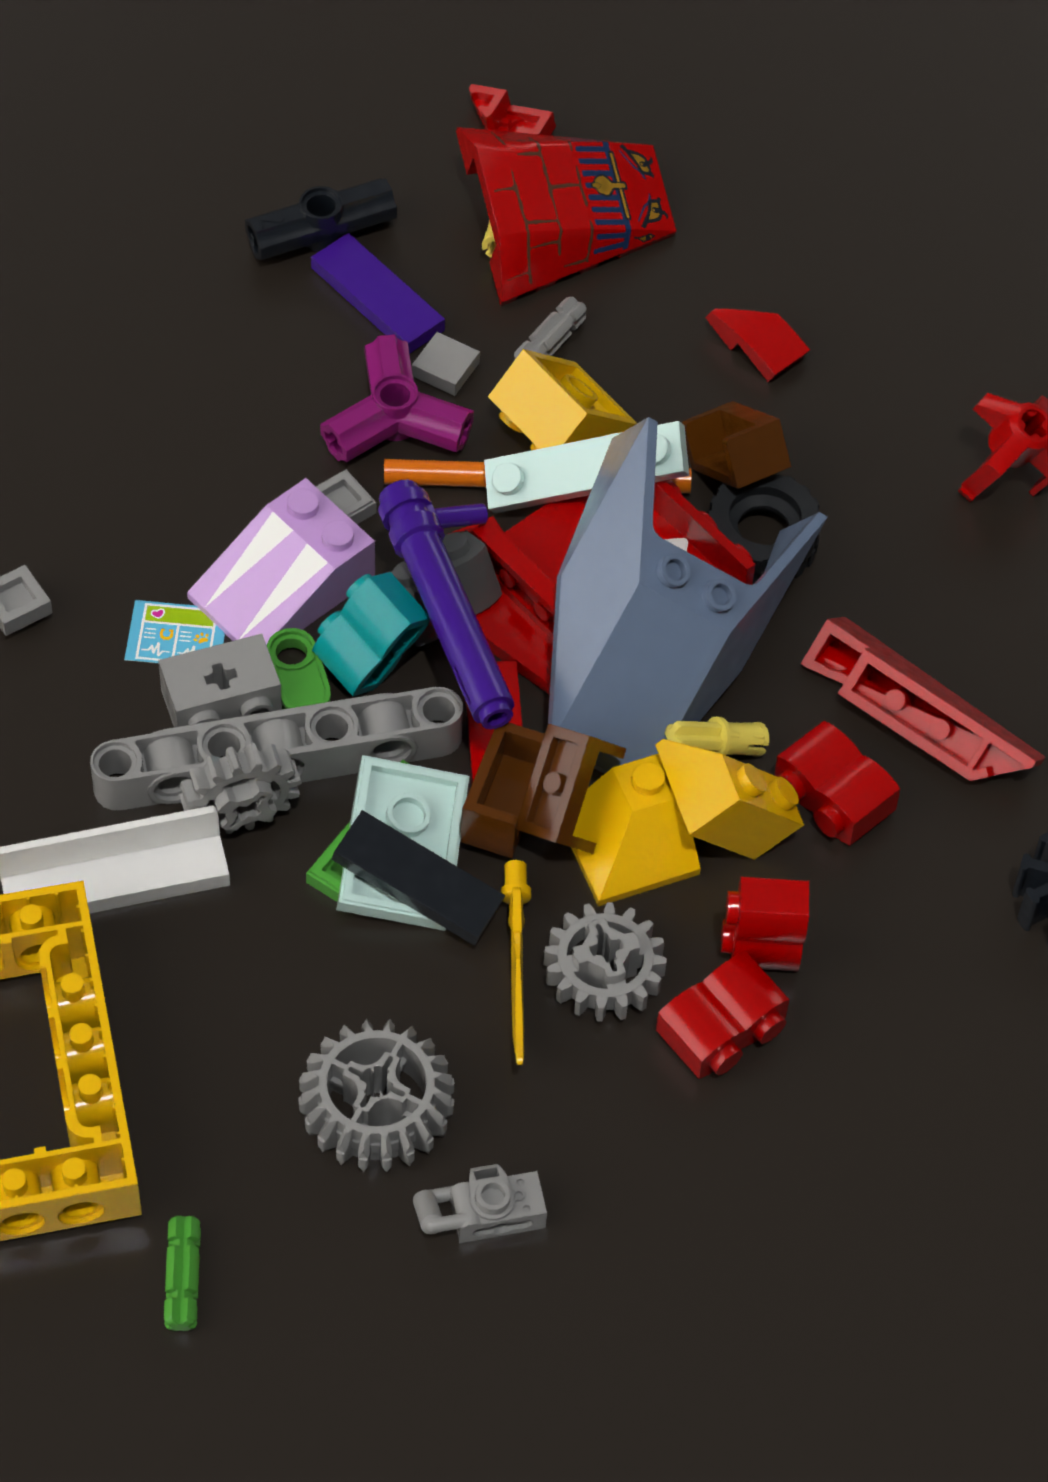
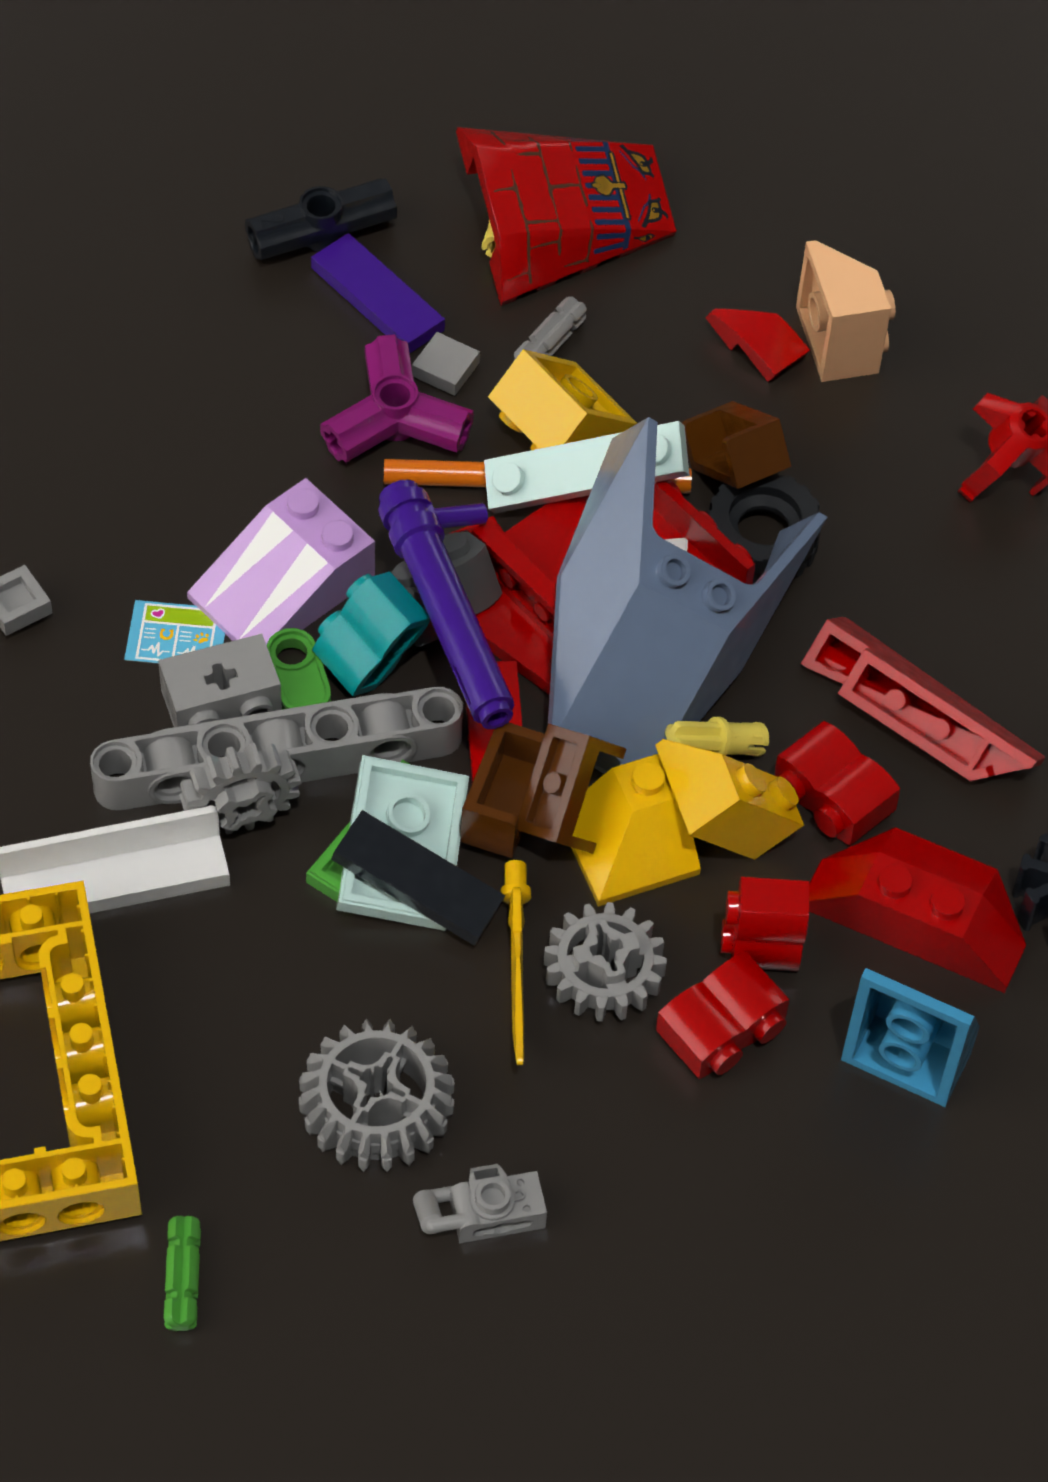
light grey tile [316,469,377,524] -> none
red slope [469,84,556,135] -> none
none -> light nougat slope [796,240,896,382]
none -> red wedge [809,827,1026,994]
none -> dark azure slope [841,968,980,1107]

